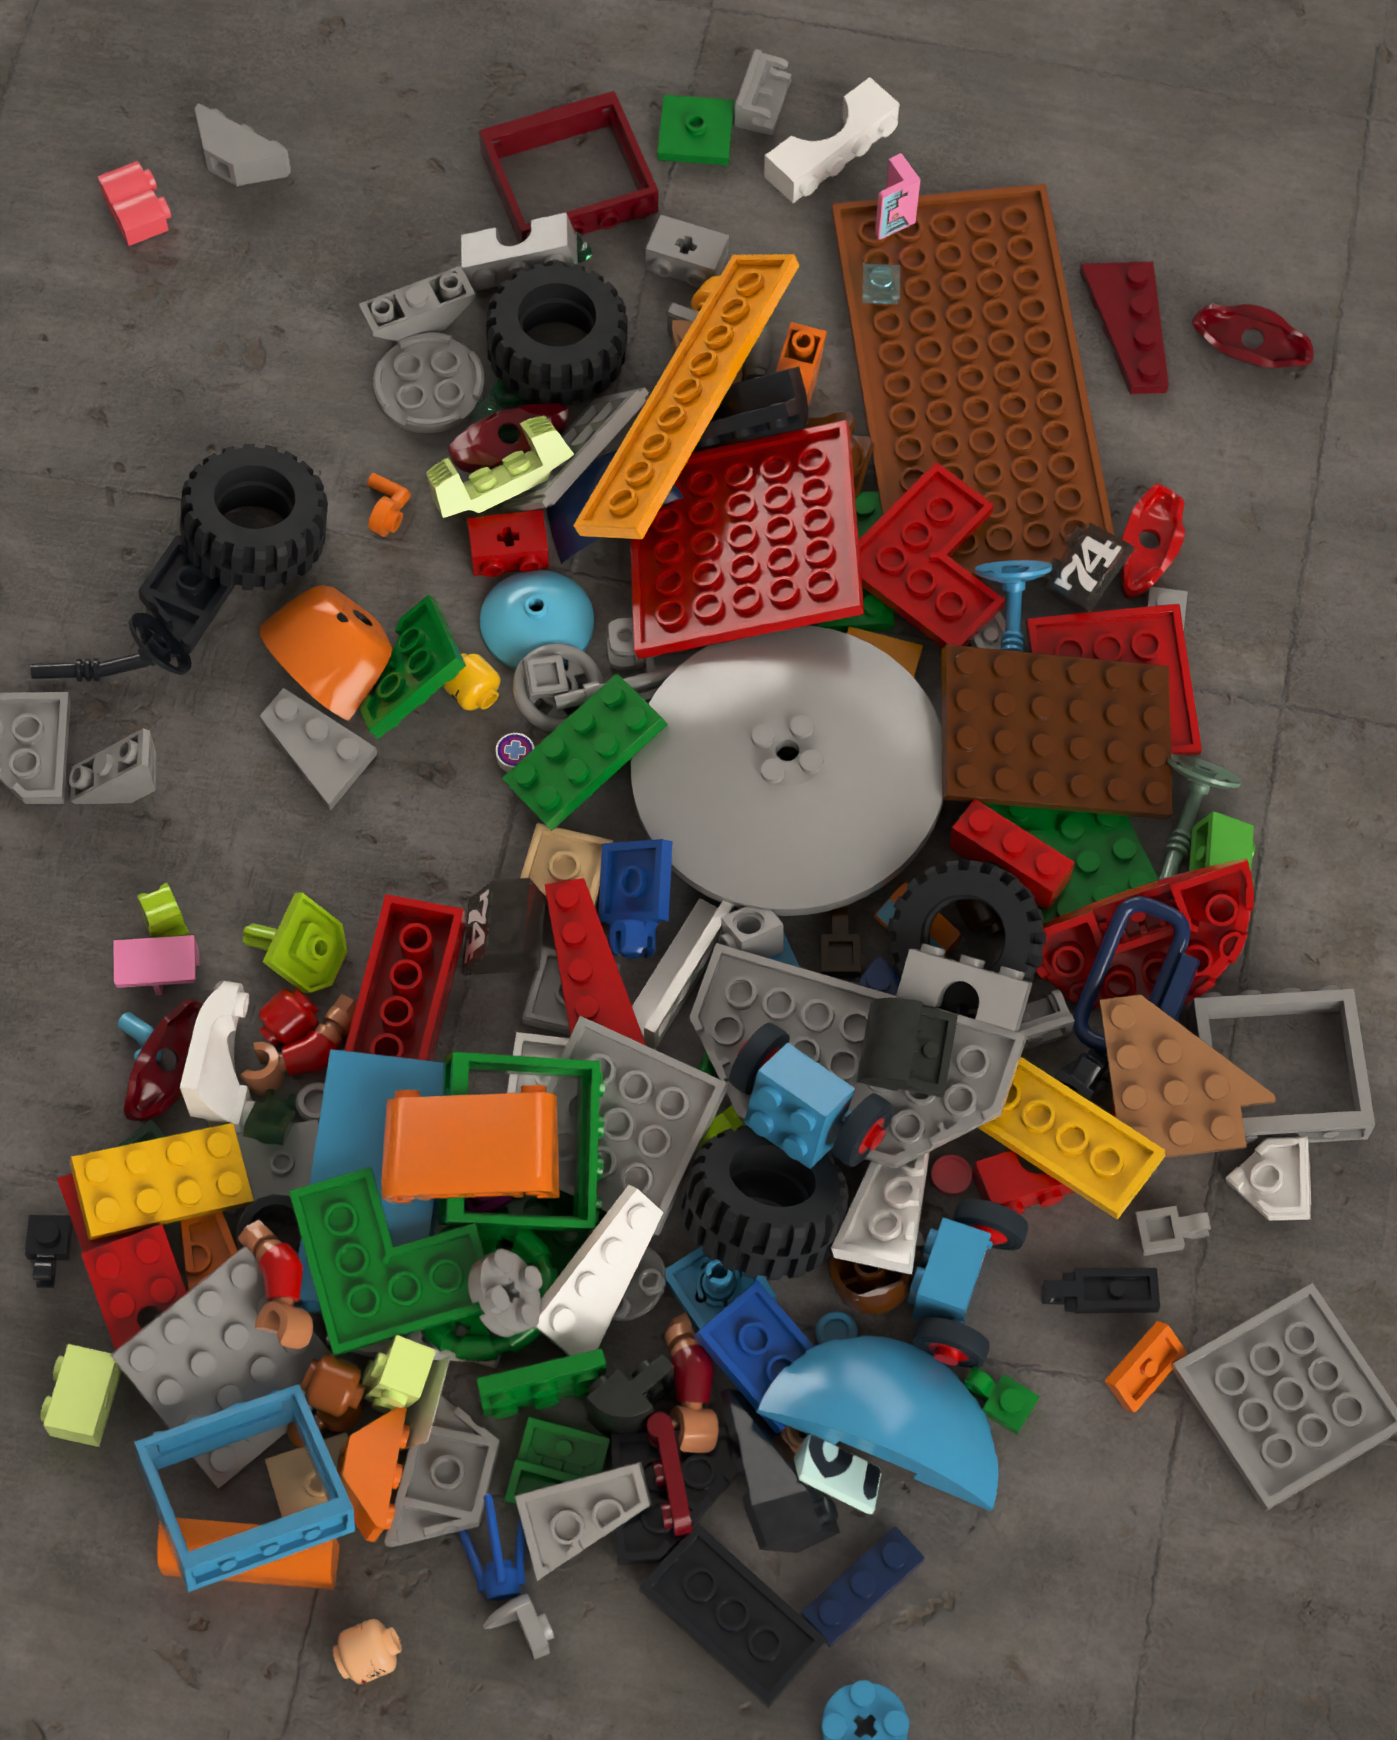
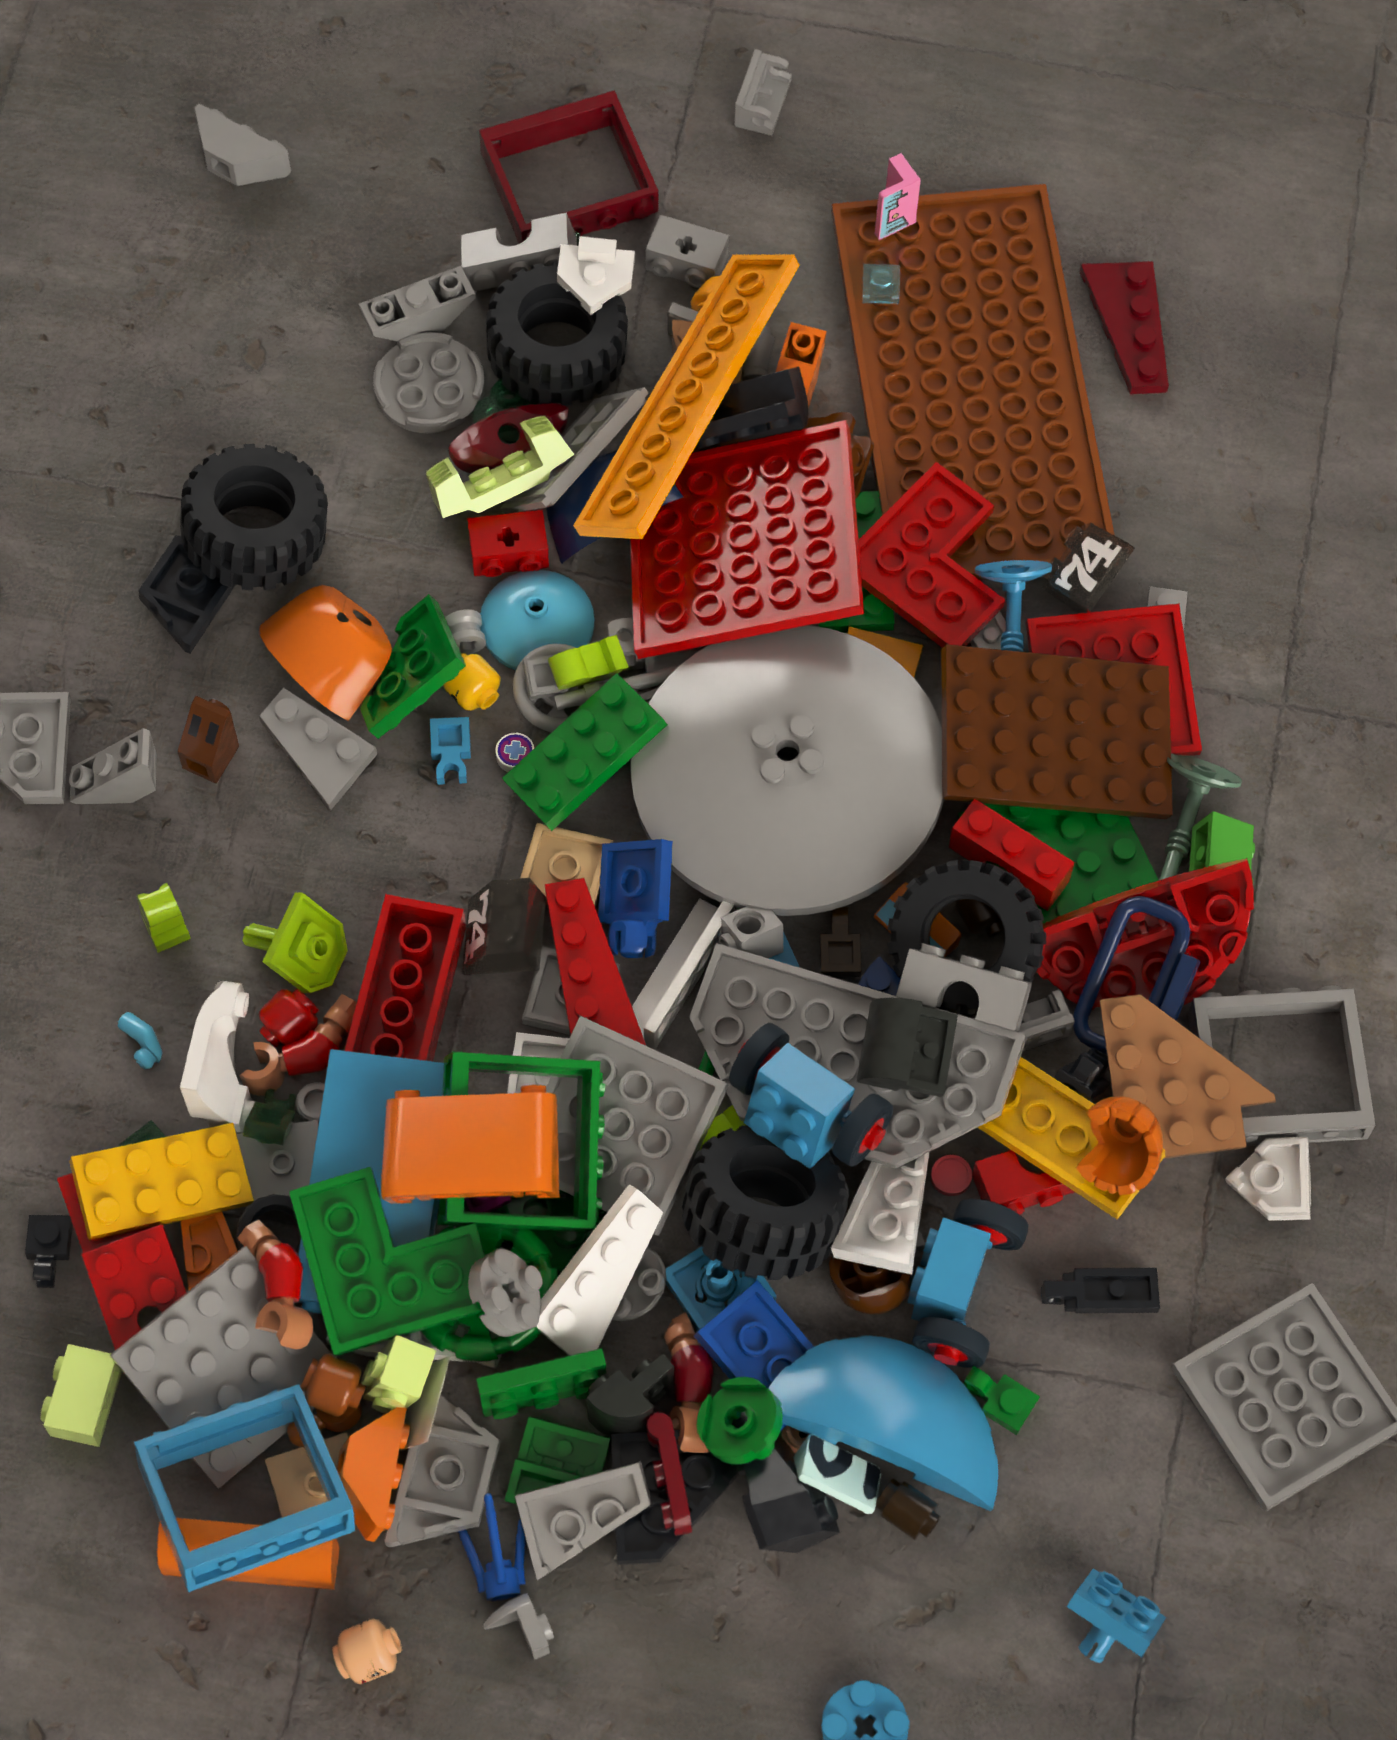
black dish [31,613,192,682] -> none
coral brick [97,161,171,246] -> none
bright pink panel [114,935,200,995] -> none
dark red piece [123,998,203,1121] -> none
orange plate [367,473,411,537] -> none
black plate [639,1523,827,1708] -> none
green plate [657,95,734,166] -> none
white arch [764,77,899,203] -> none
dark blue plate [800,1526,925,1648] -> none
dark azure tile [815,1311,857,1345] -> none
orange plate [1105,1321,1187,1413] -> none
red piece [1120,483,1185,598] -> none
light grey plate [1134,1206,1211,1256] -> none
dark red piece [1192,304,1314,368] -> none
none -> reddish brown slope [178,696,239,784]
none -> dark azure plate [430,717,471,785]
none -> light grey wheel [445,609,486,655]
none -> lime leg [547,635,629,690]
none -> white plate [557,237,635,315]
none -> green plate [697,1377,783,1464]
none -> dark brown brick [875,1478,941,1540]
none -> dark azure plate [1067,1568,1166,1663]
none -> orange hair [1076,1096,1163,1195]

